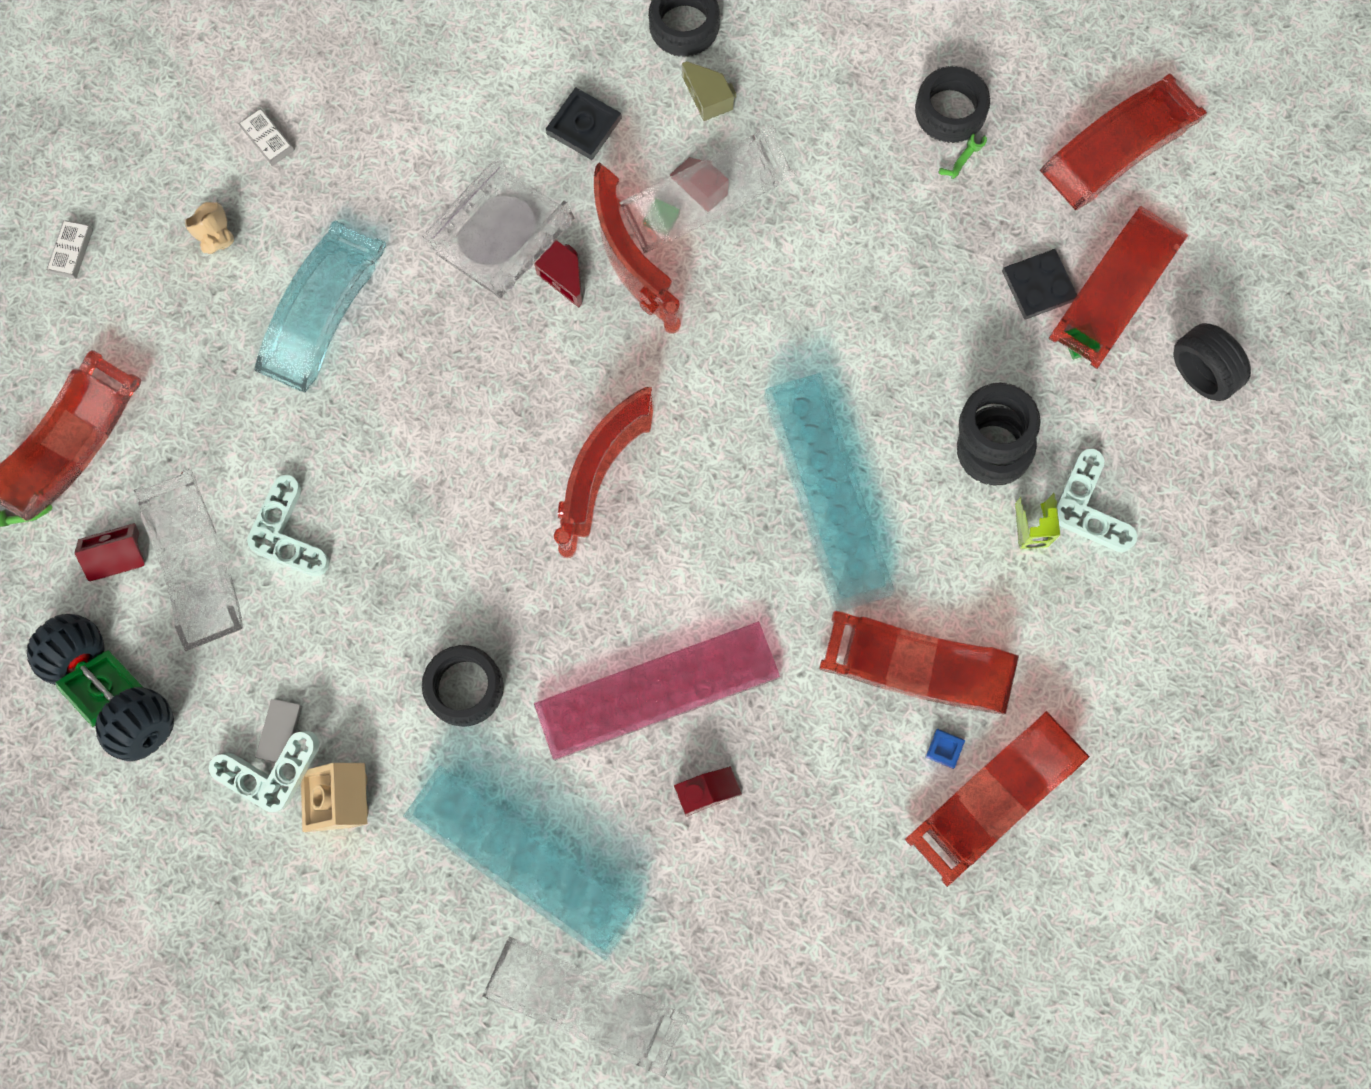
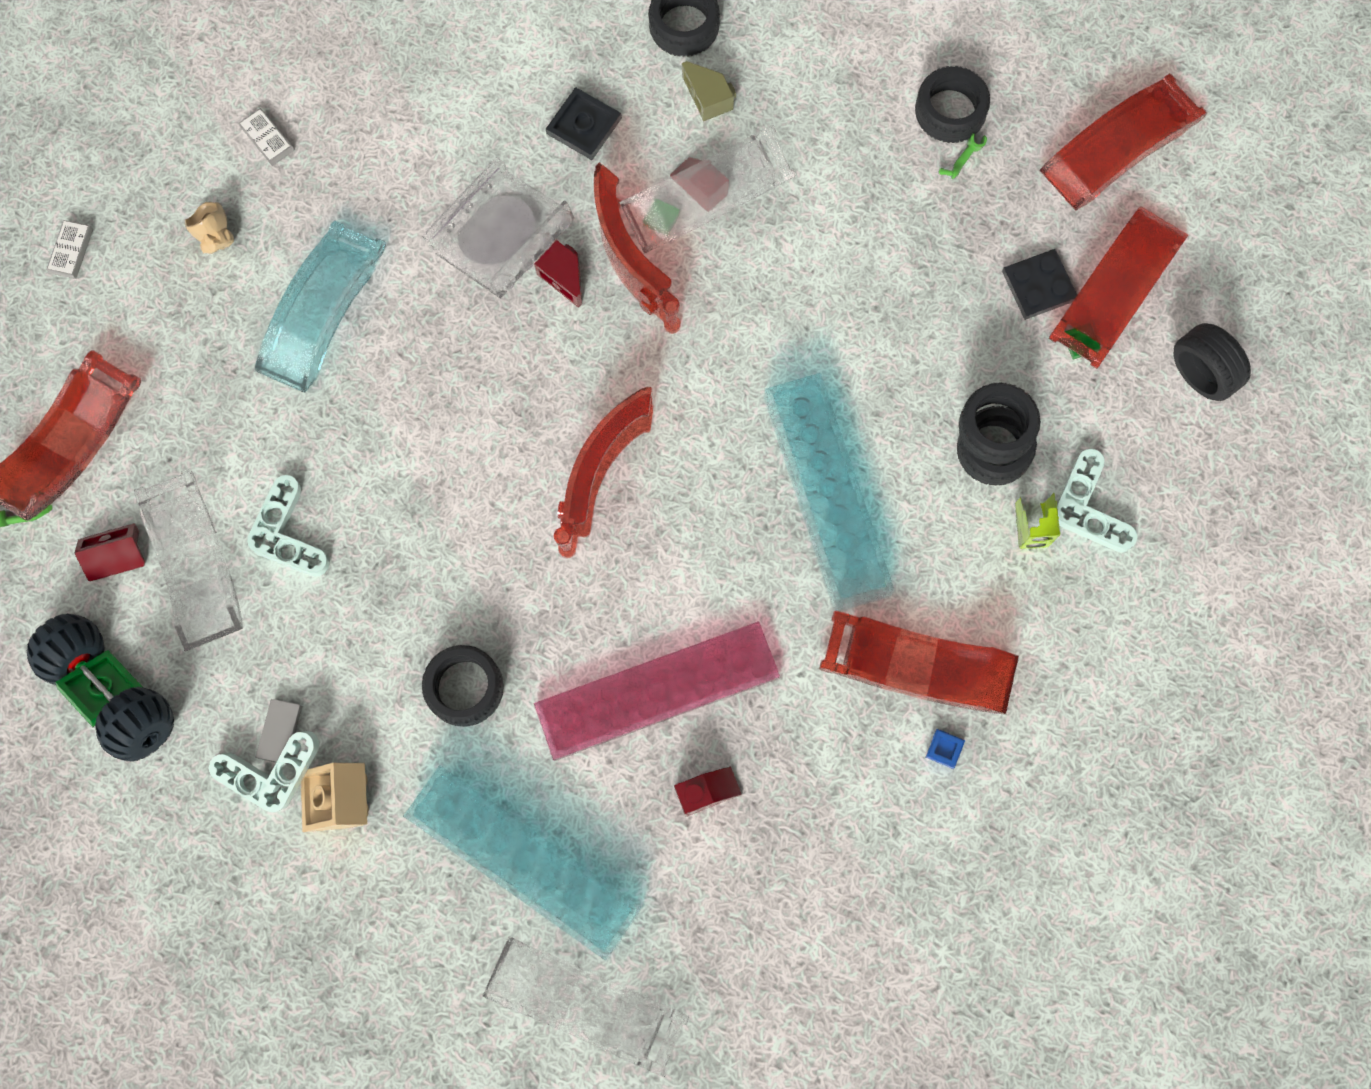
clear red windscreen [904,711,1090,887] -> none

